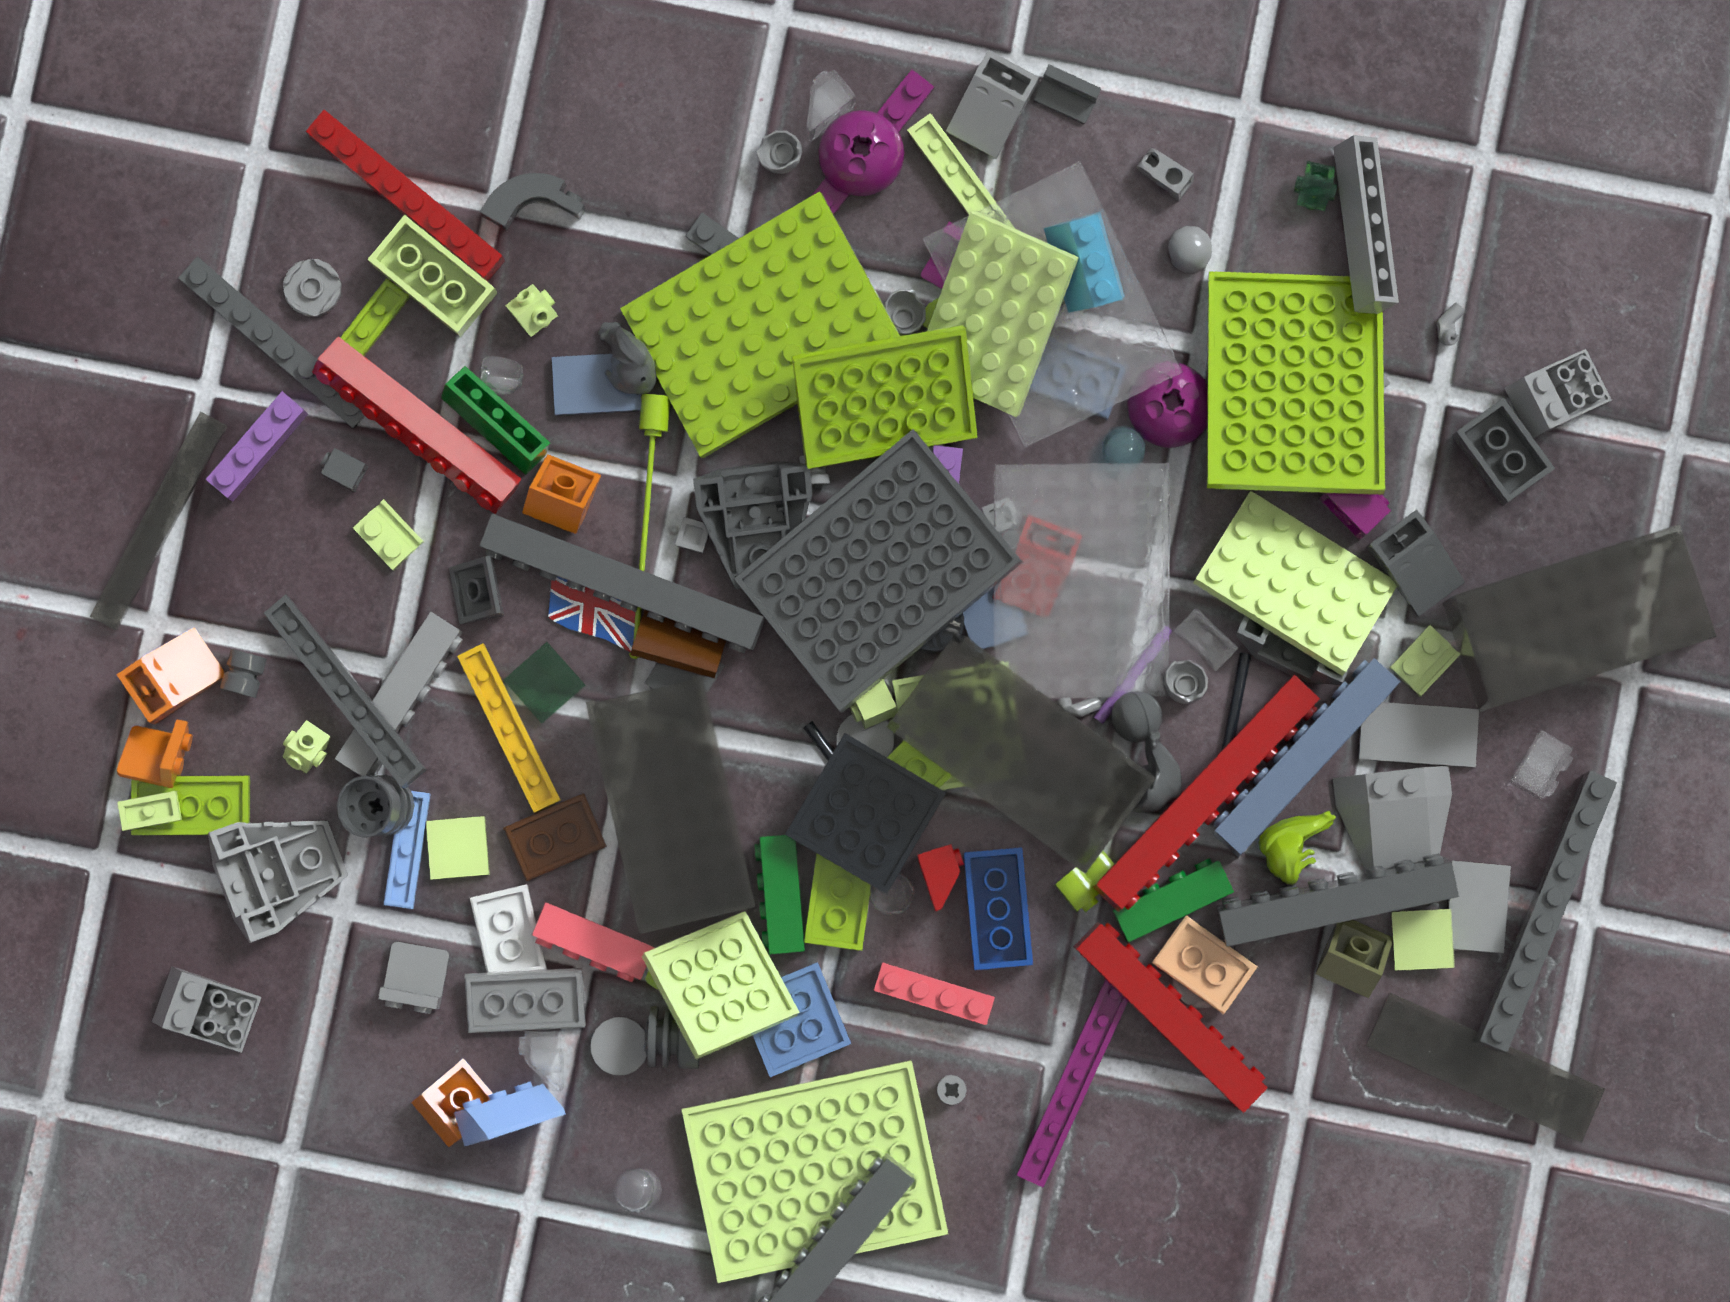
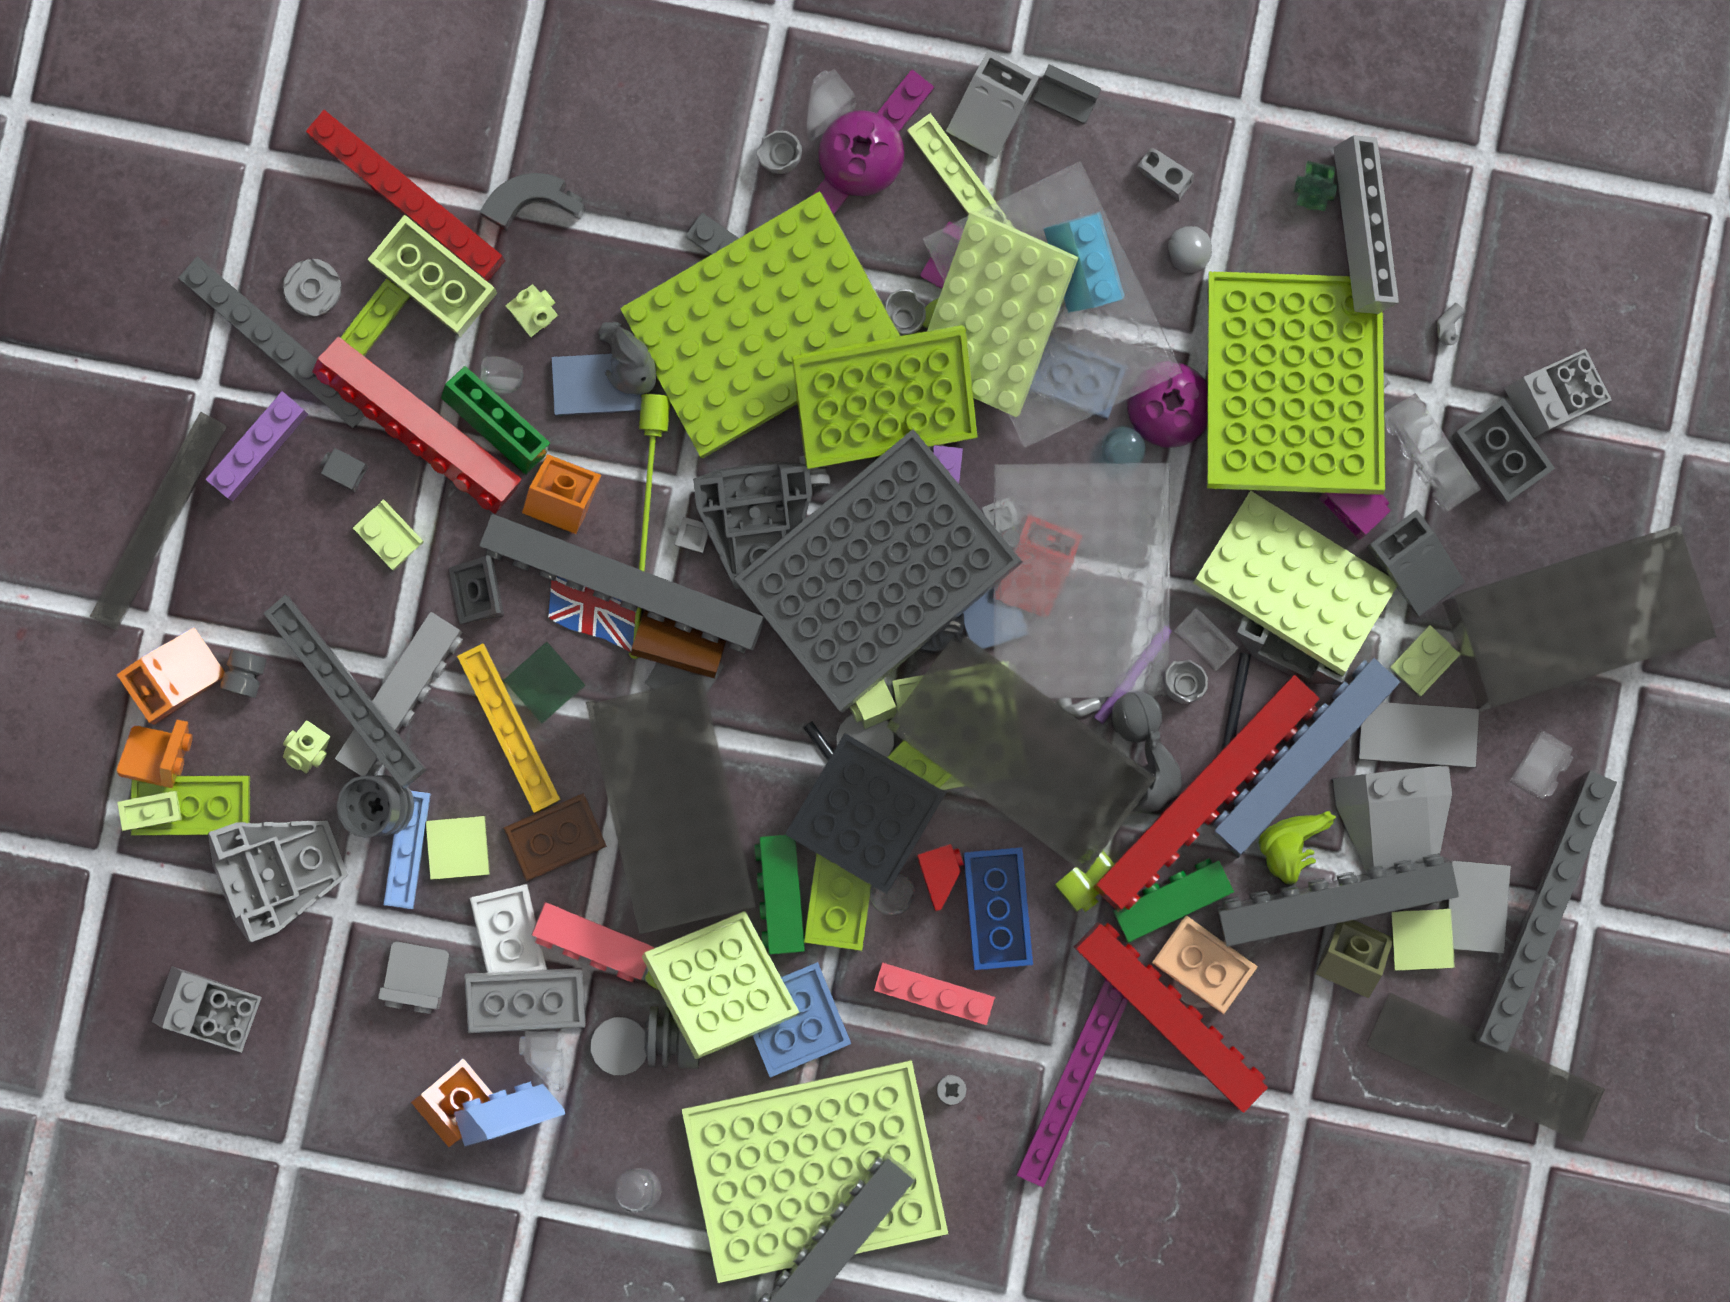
none -> clear brick [1384,393,1481,511]

